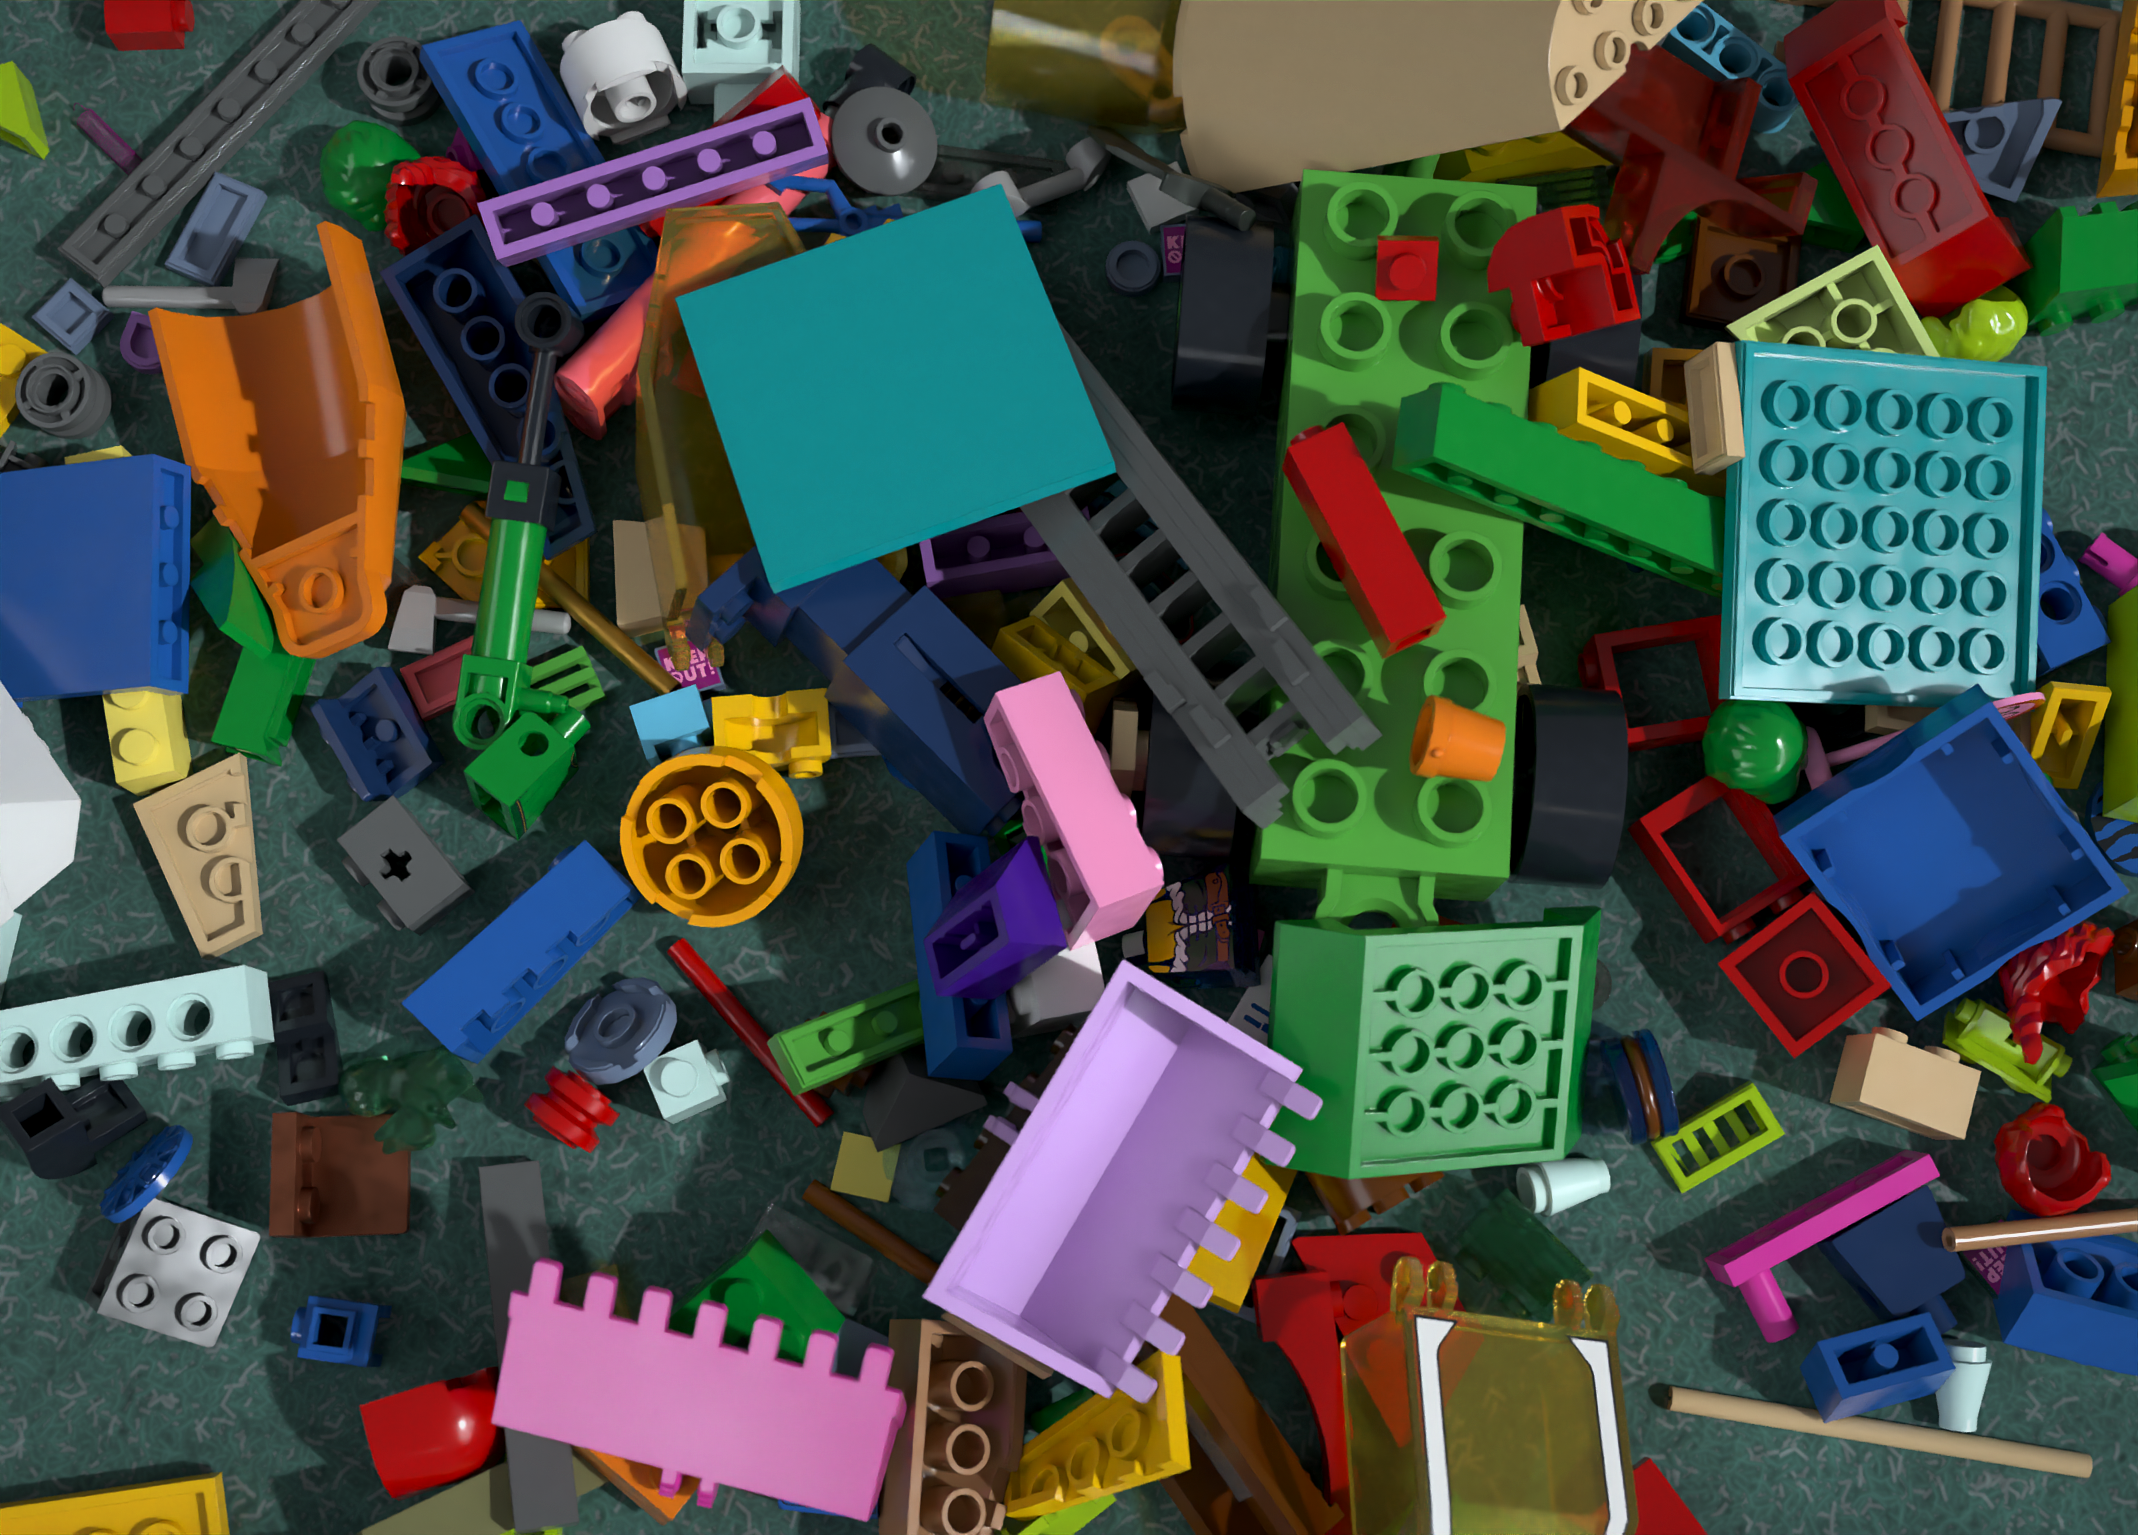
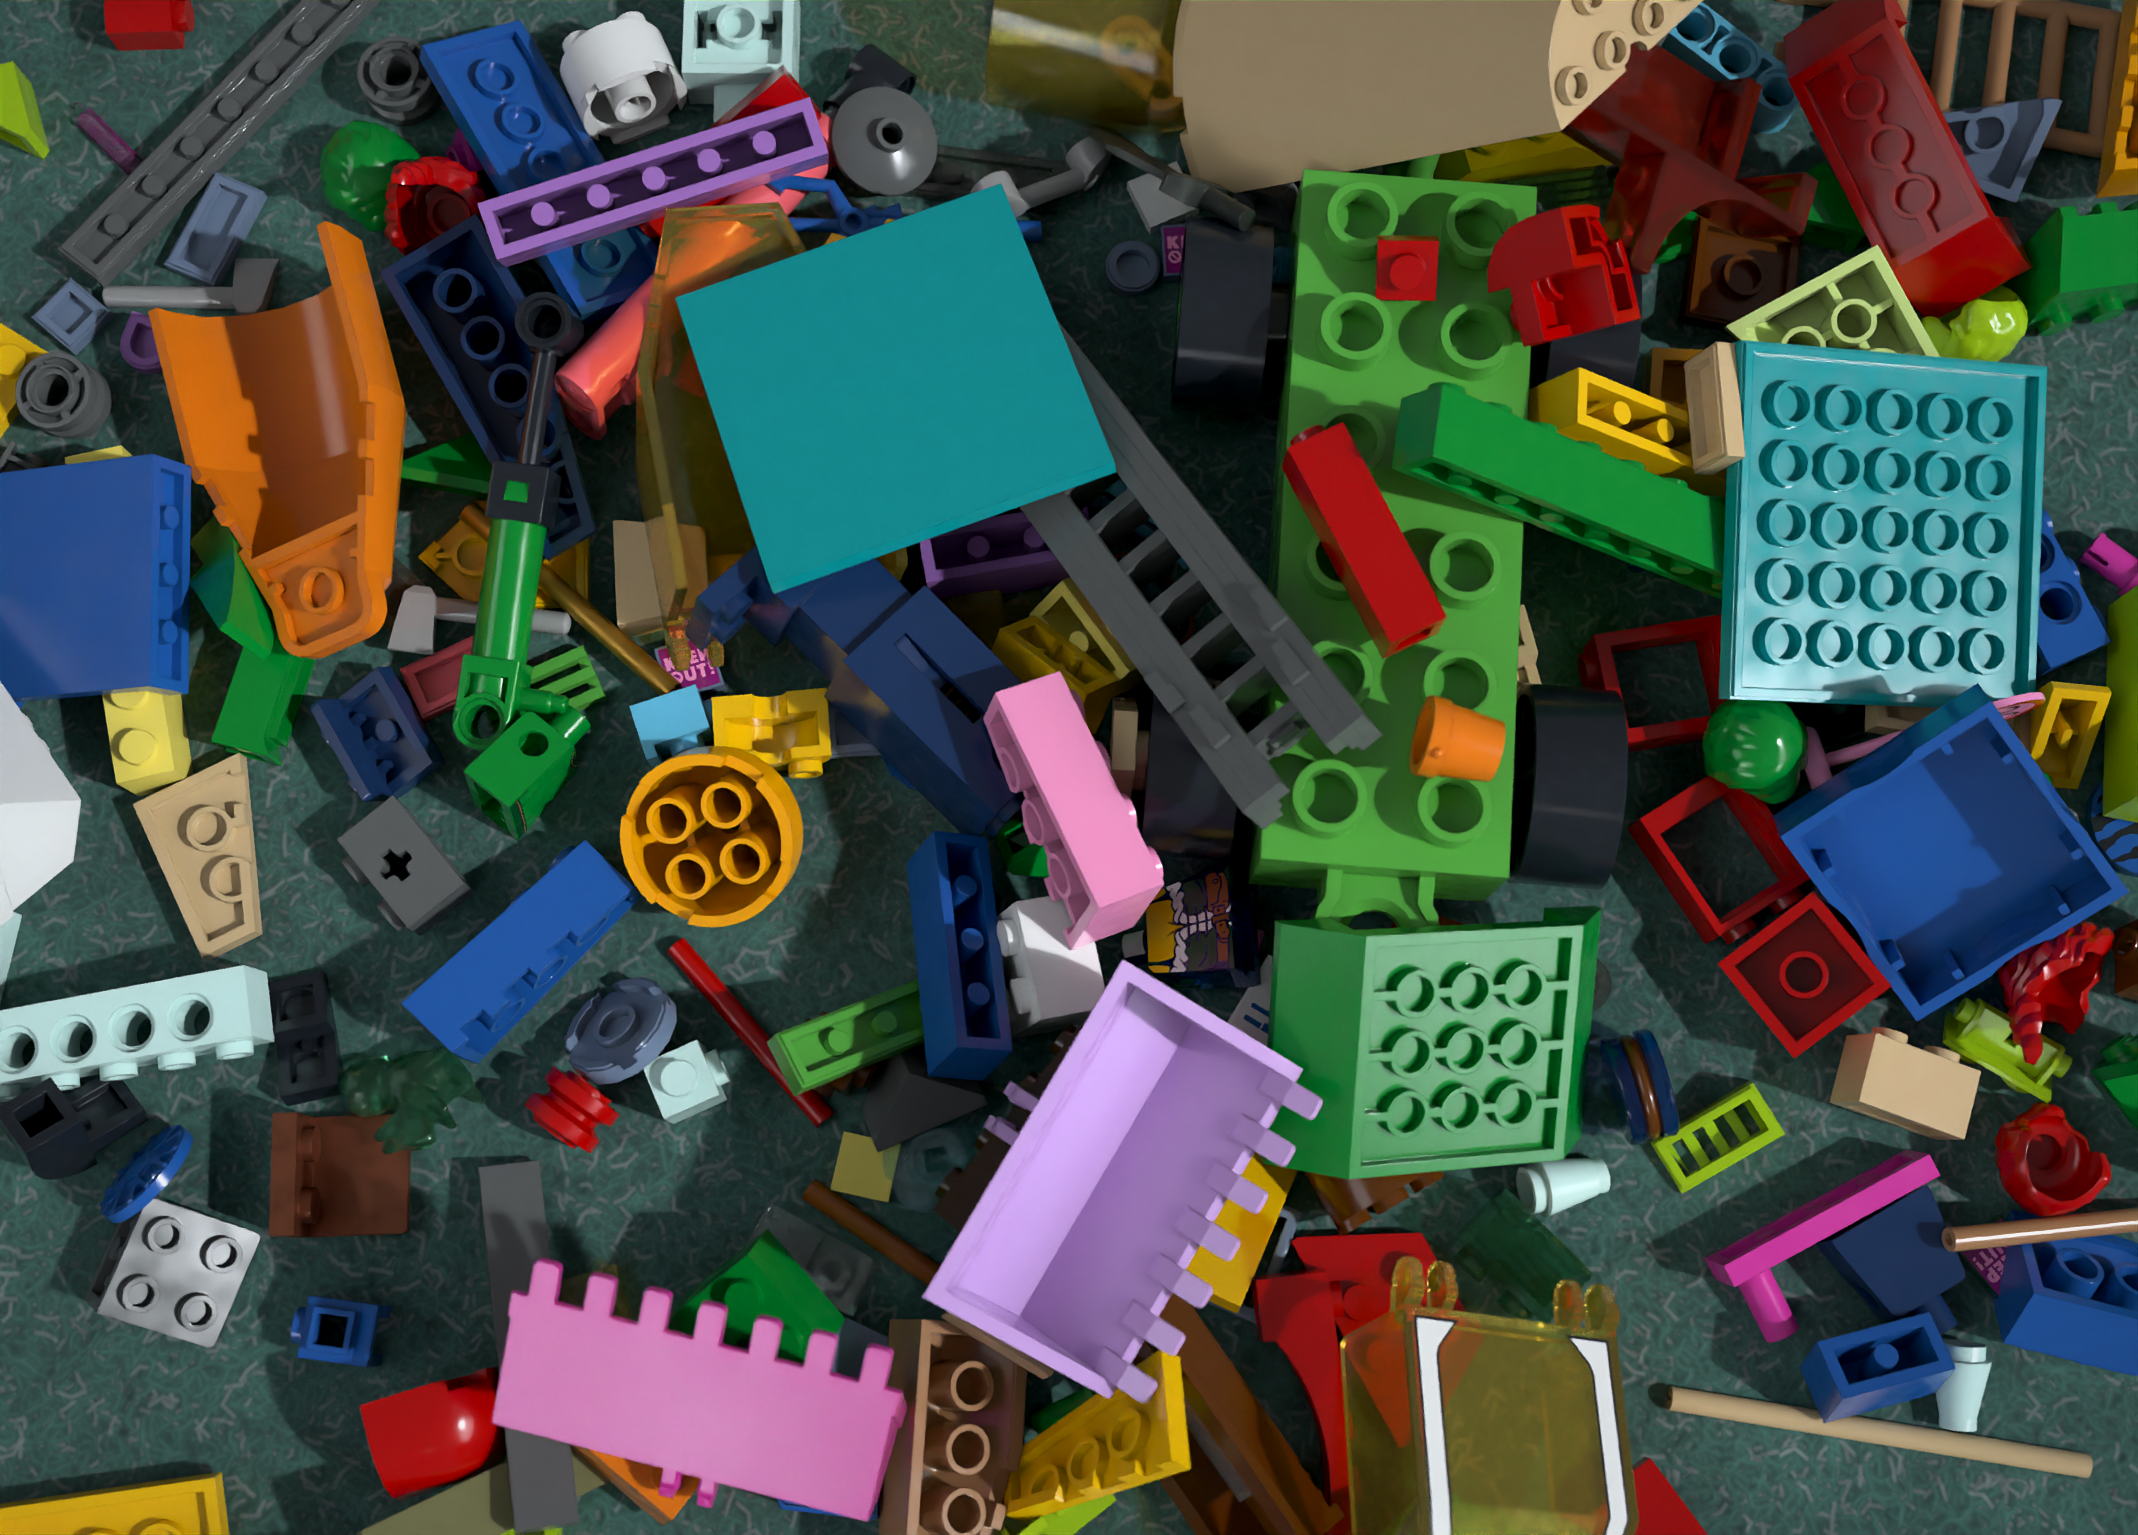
dark purple slope [923,835,1068,1000] -> none

